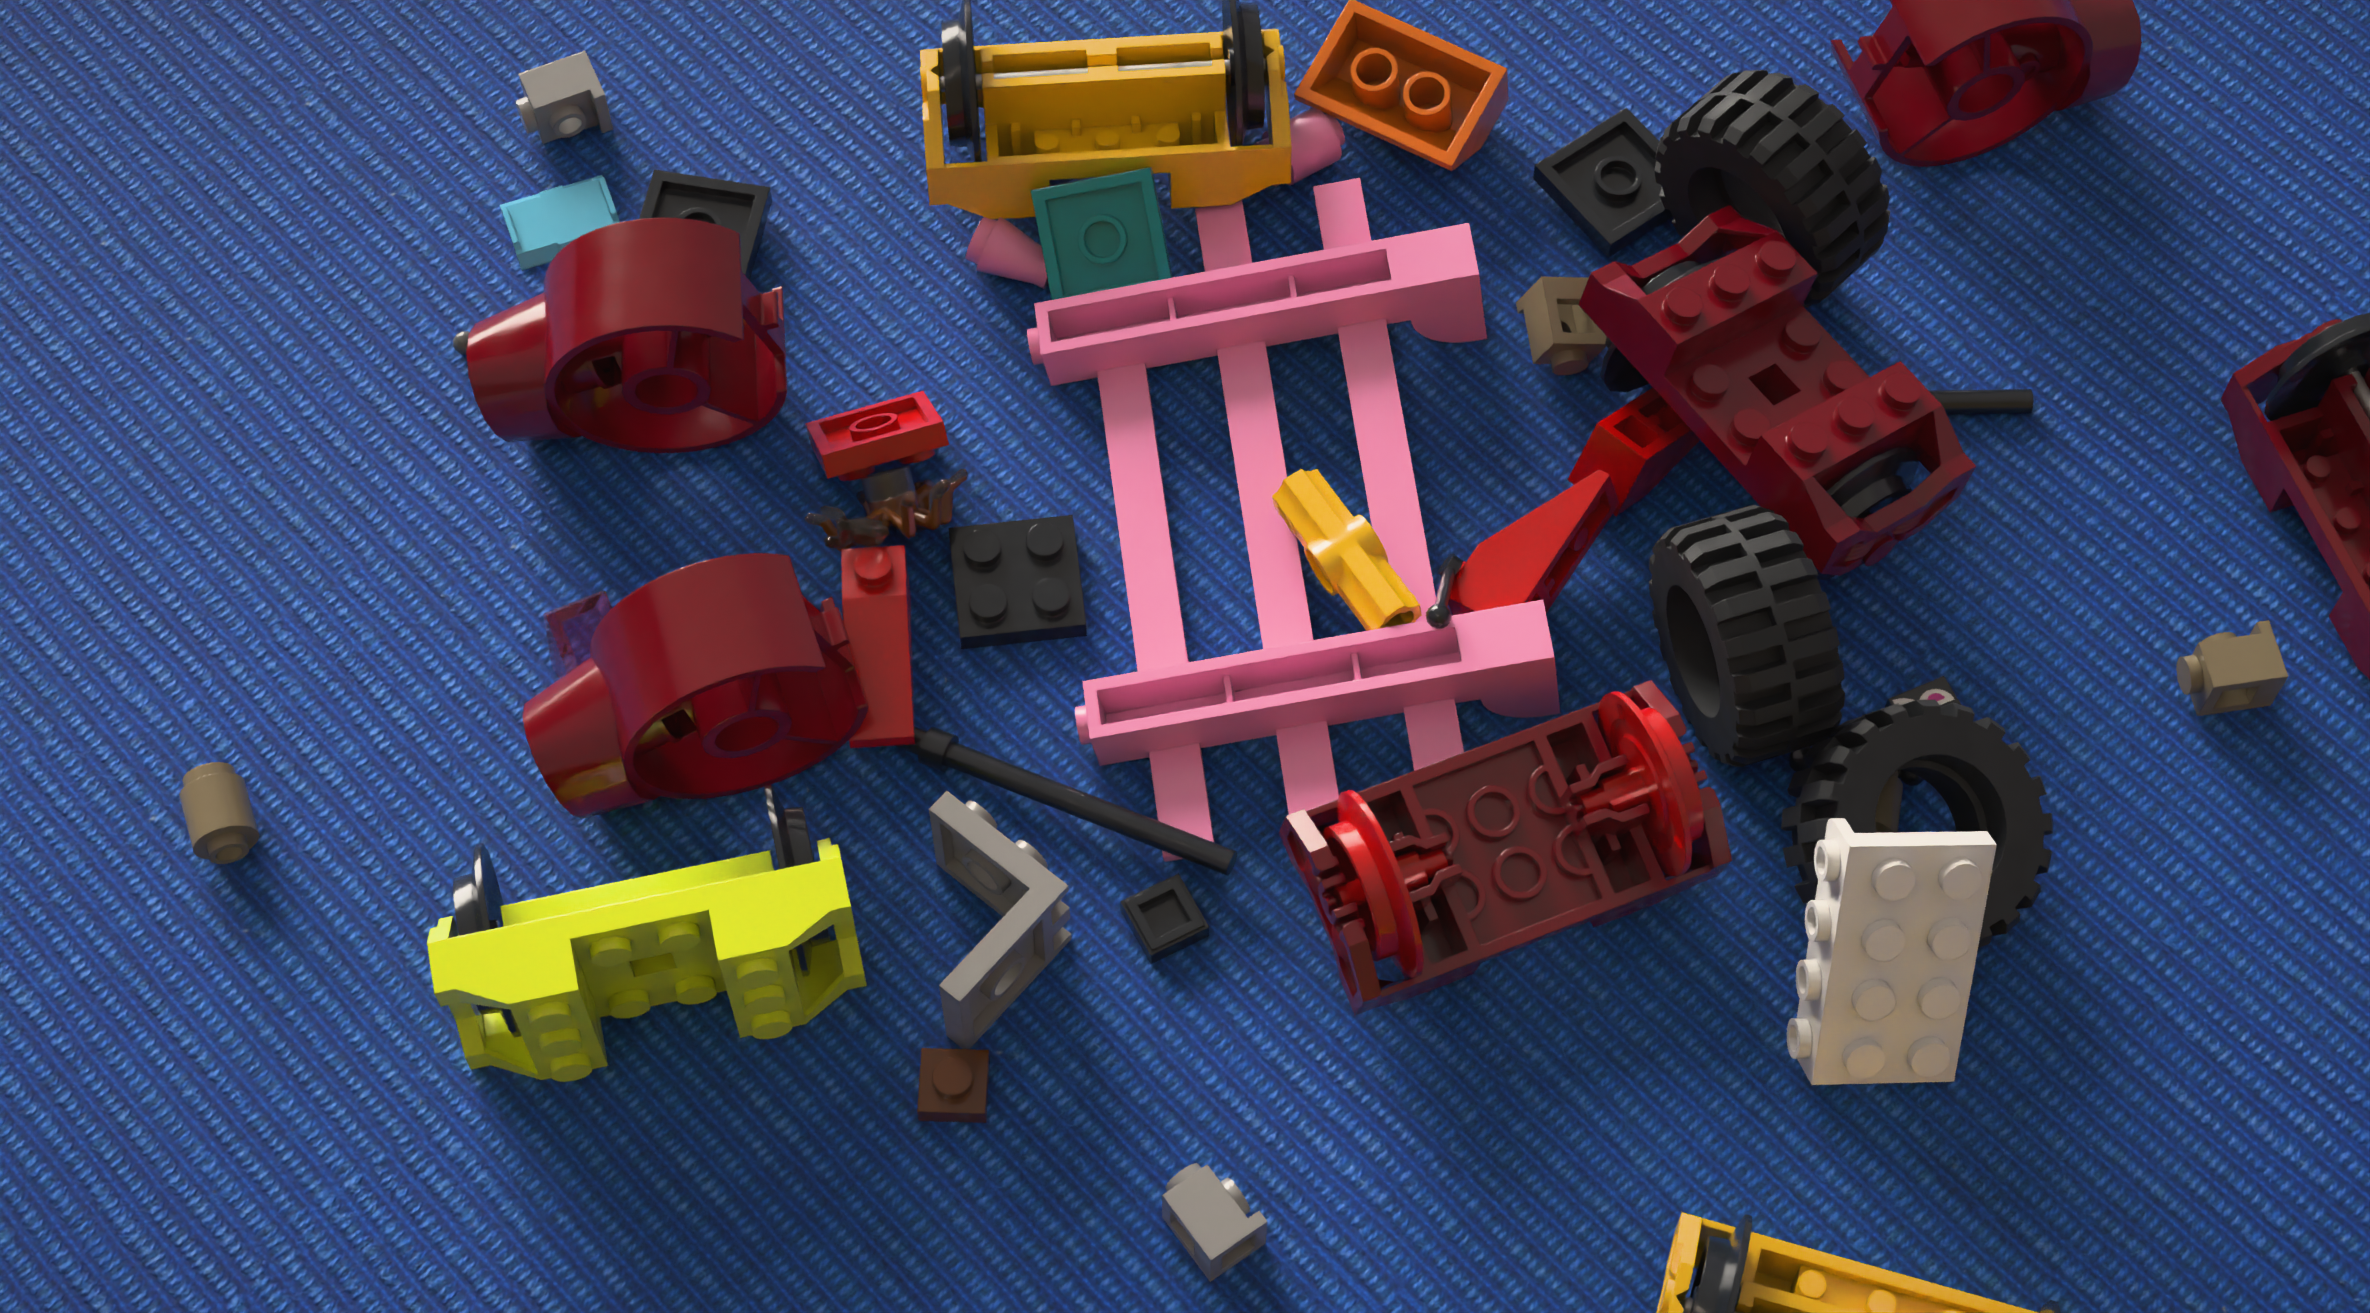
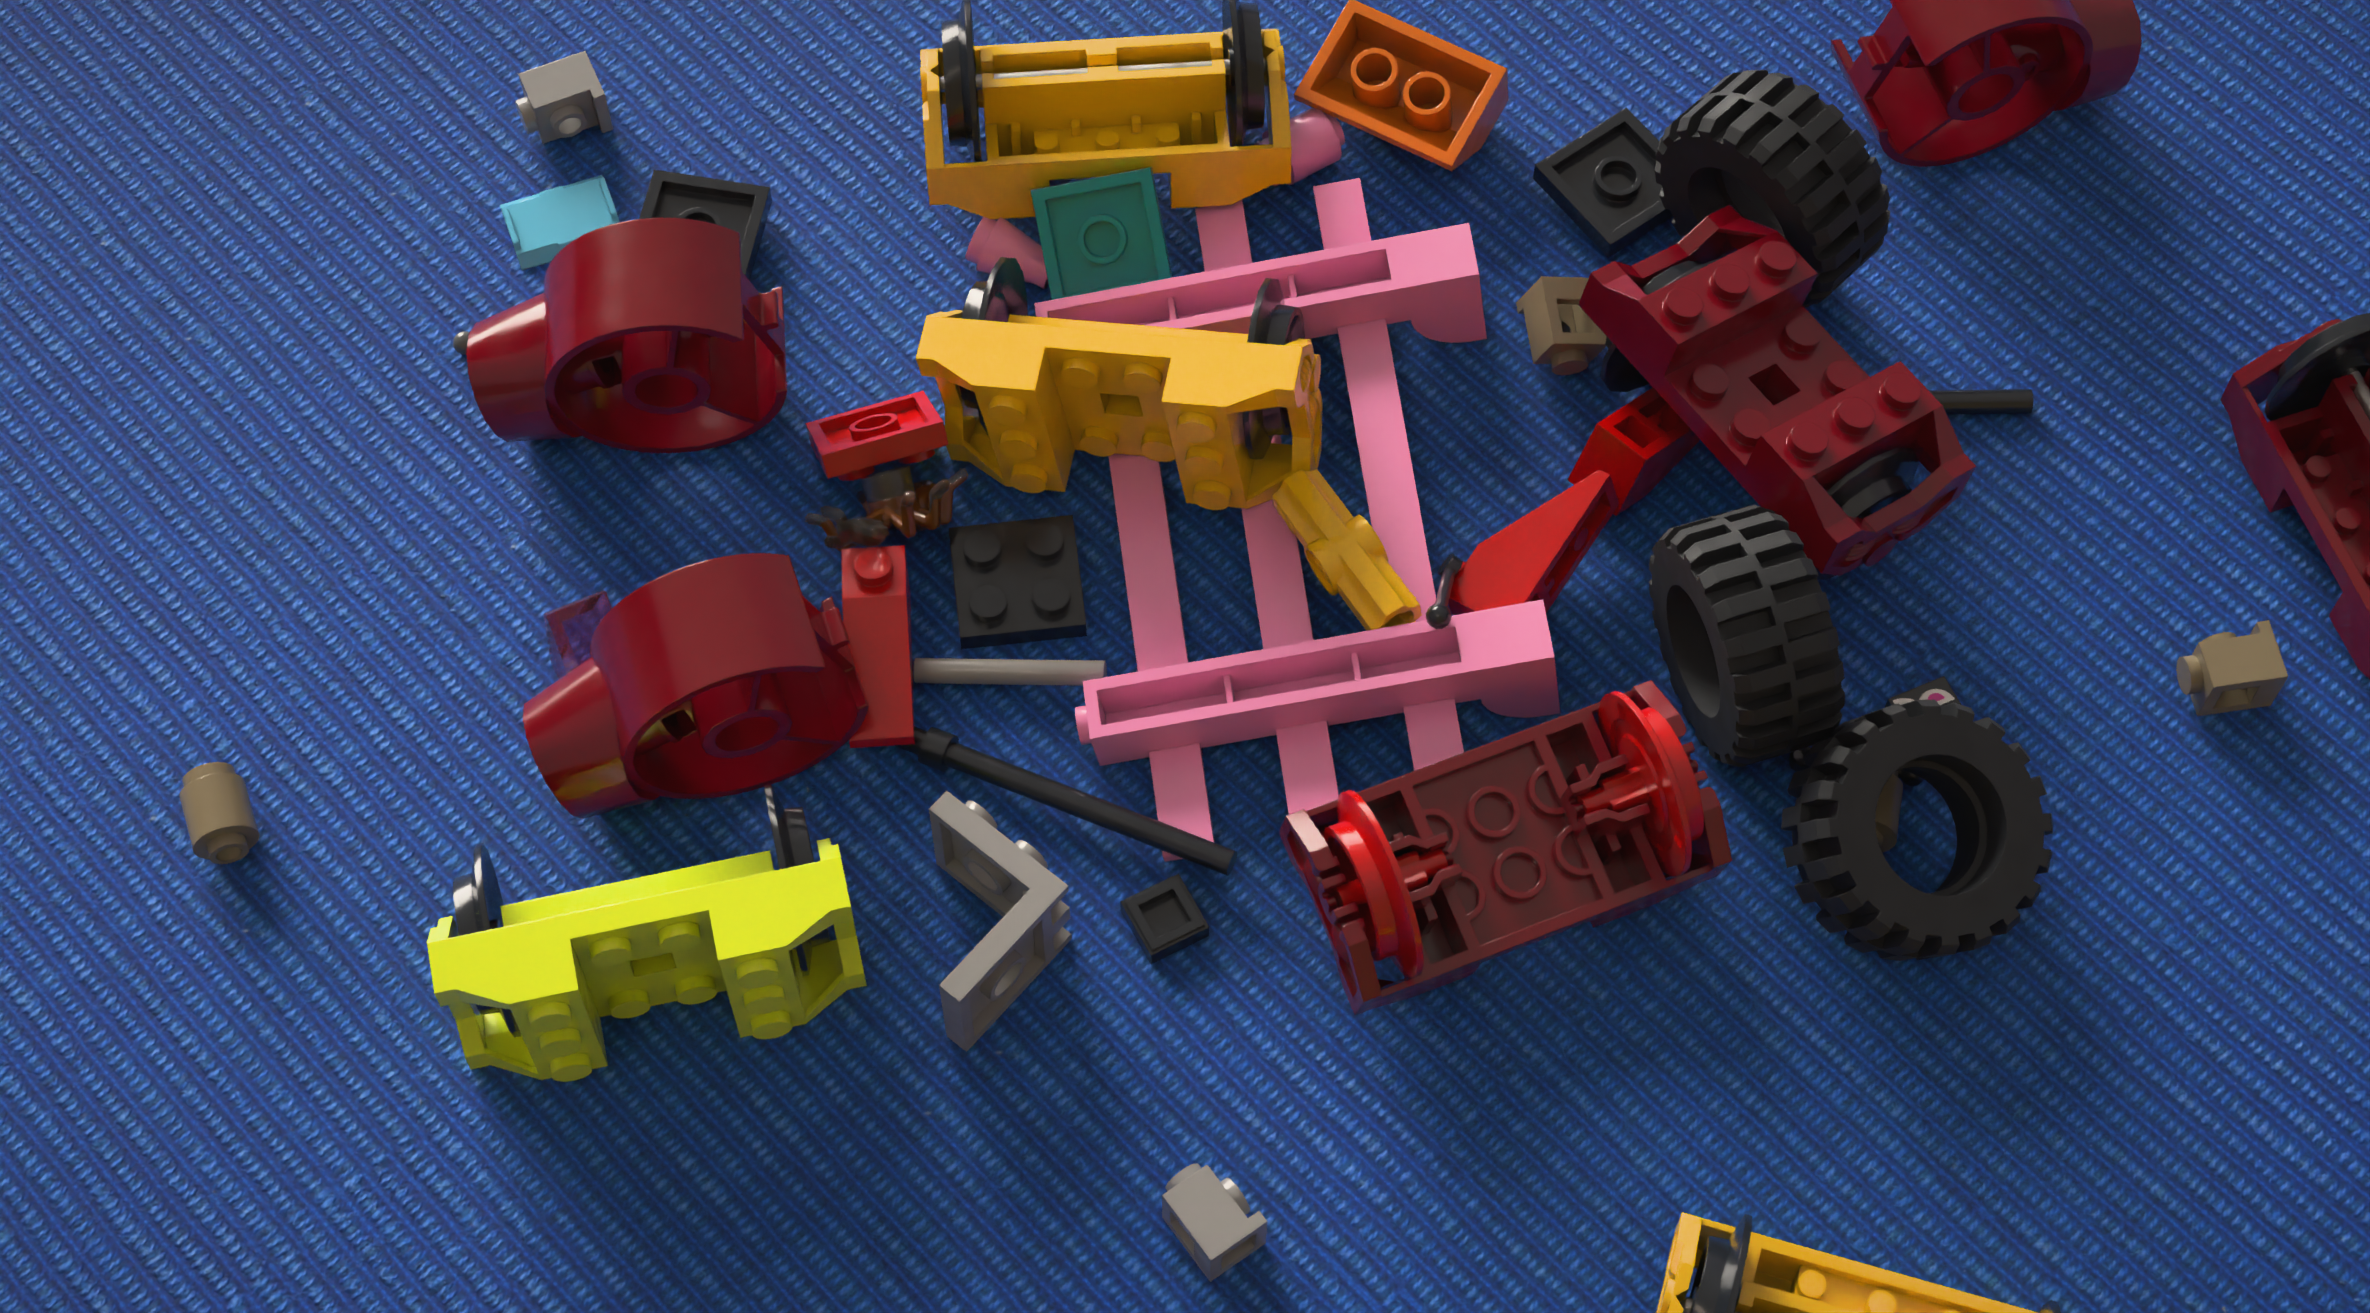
reddish brown plate [917,1048,990,1123] -> none
white bracket [1787,818,1997,1085] -> none
none -> light grey bar [914,658,1107,686]
none -> yellow piece [916,257,1323,510]

